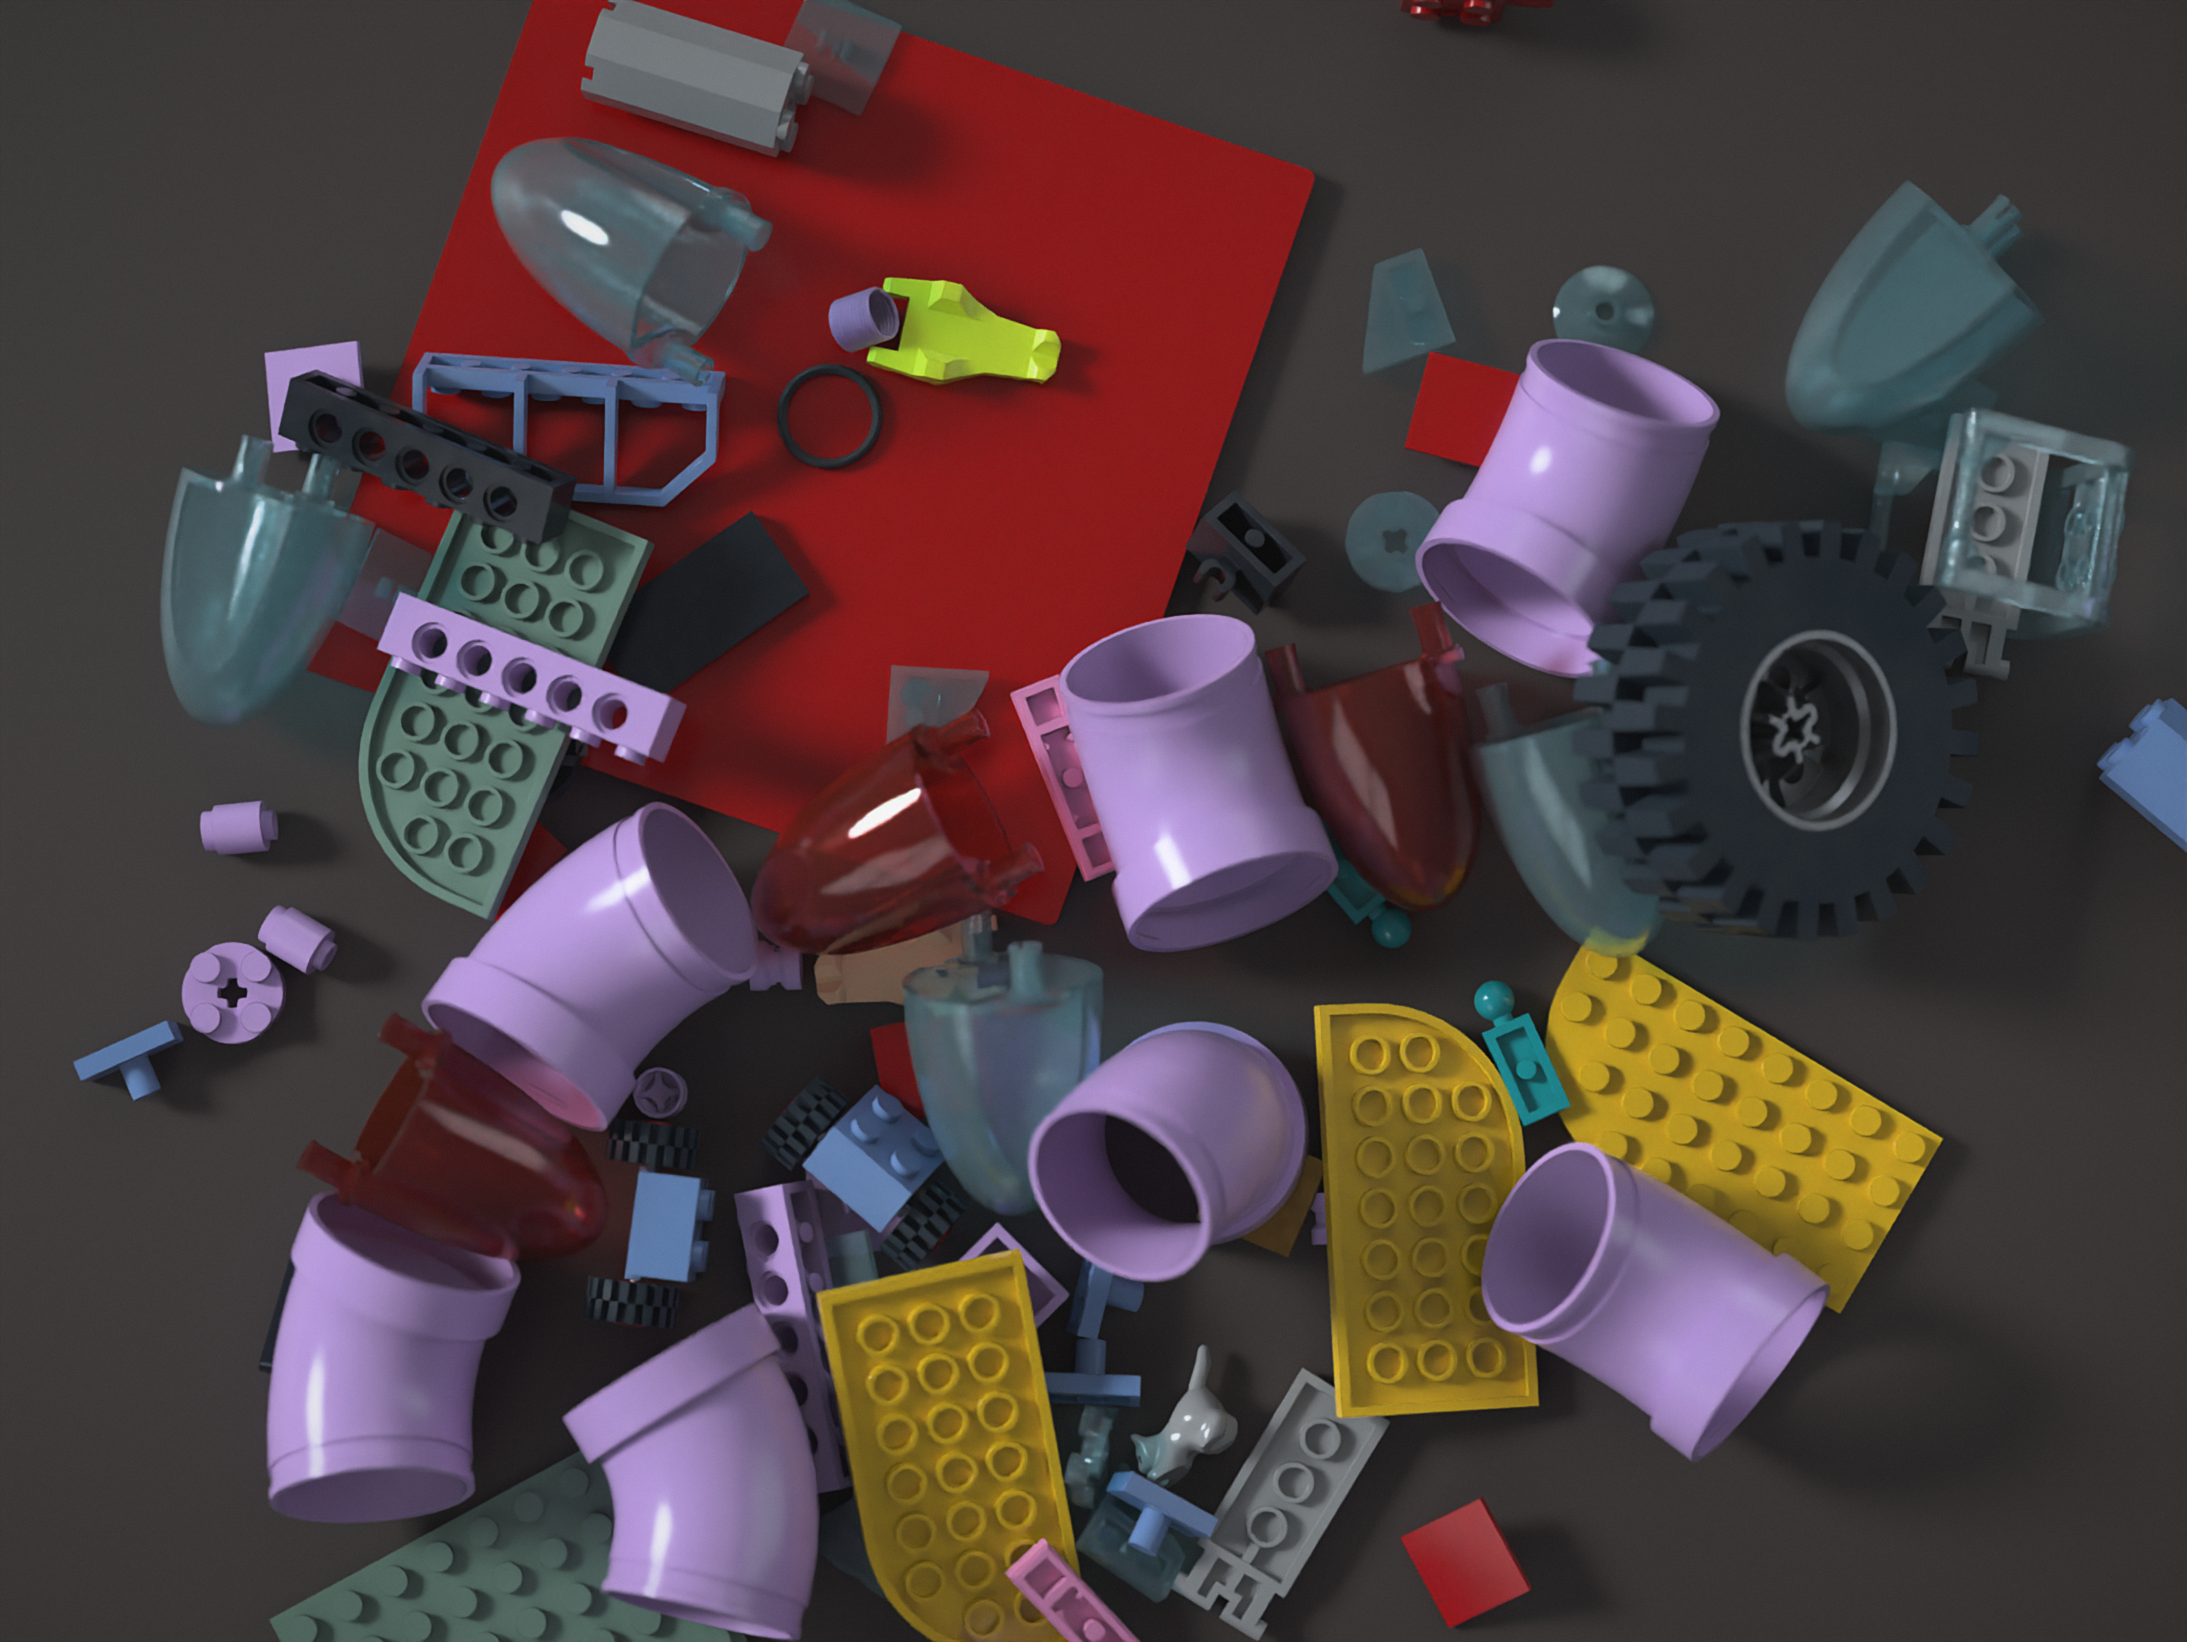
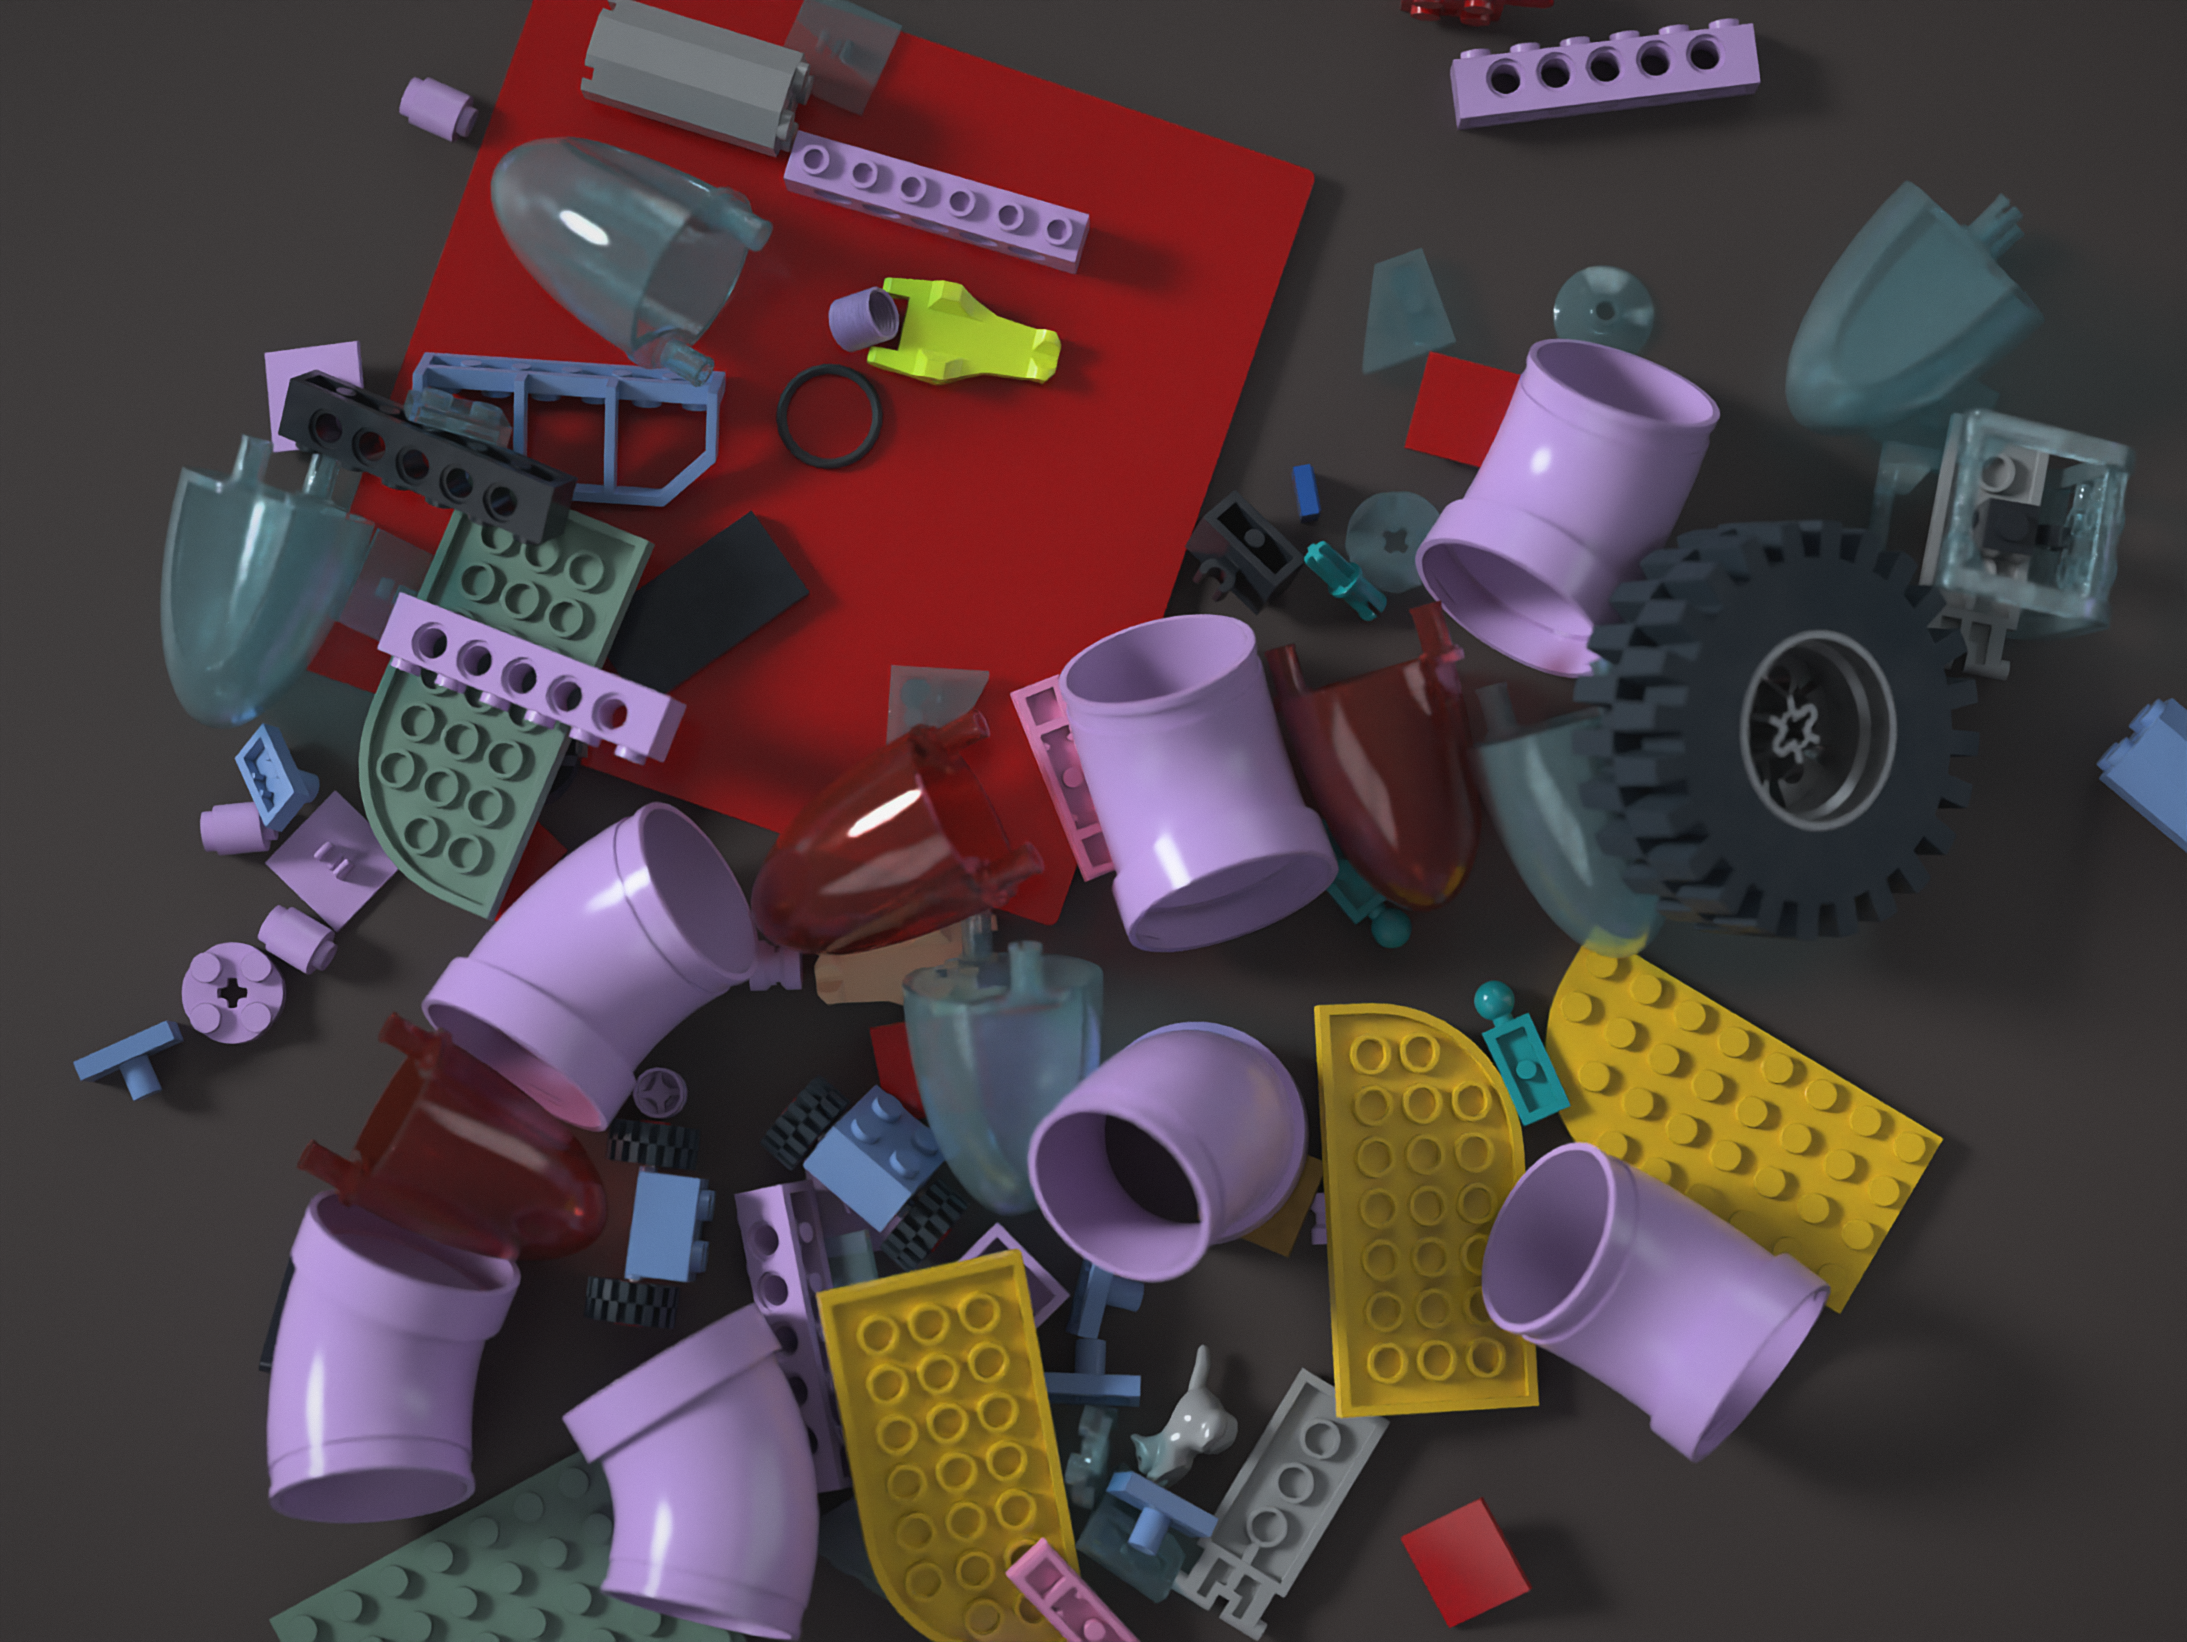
none -> medium blue tile [235,723,320,832]
none -> lavender piece [265,790,399,933]
none -> lavender brick [399,77,478,143]
none -> clear light blue wing [403,387,512,448]
none -> lavender brick [783,130,1090,274]
none -> blue tile [1291,464,1321,523]
none -> teal axle [1304,541,1387,621]
none -> lavender brick [1450,19,1761,129]
none -> black brick [1970,497,2071,564]

